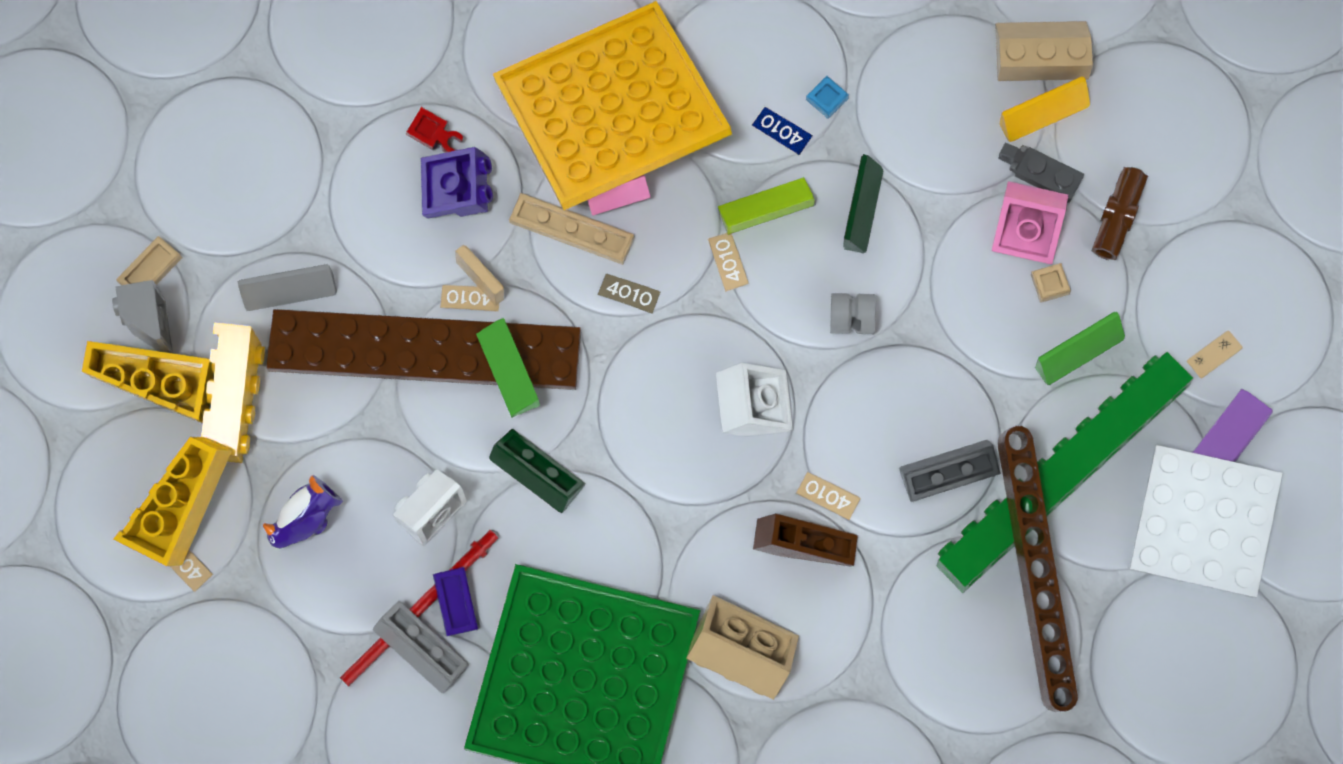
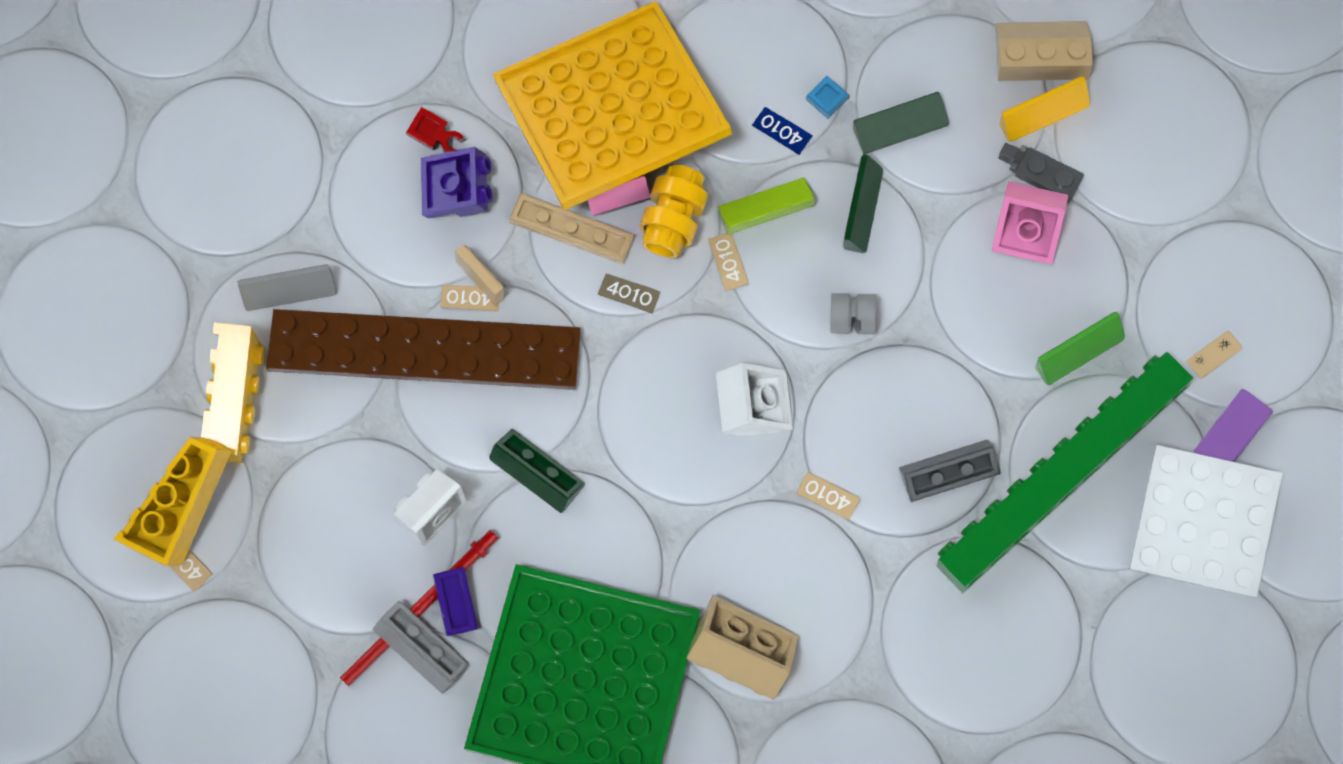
yellow wedge [82,341,214,424] -> none
light grey slope [112,280,173,353] -> none
tan tile [116,236,182,285] -> none
dark purple animal [263,475,343,549] -> none
bright green slope [476,318,540,418] -> none
reddish brown slope [753,513,858,567] -> none
reddish brown beam [998,426,1078,712] -> none
tan tile [1031,263,1071,303] -> none
reddish brown piece [1091,167,1148,260] -> none
none -> yellow piece [639,164,708,258]
none -> dark green slope [853,92,949,154]

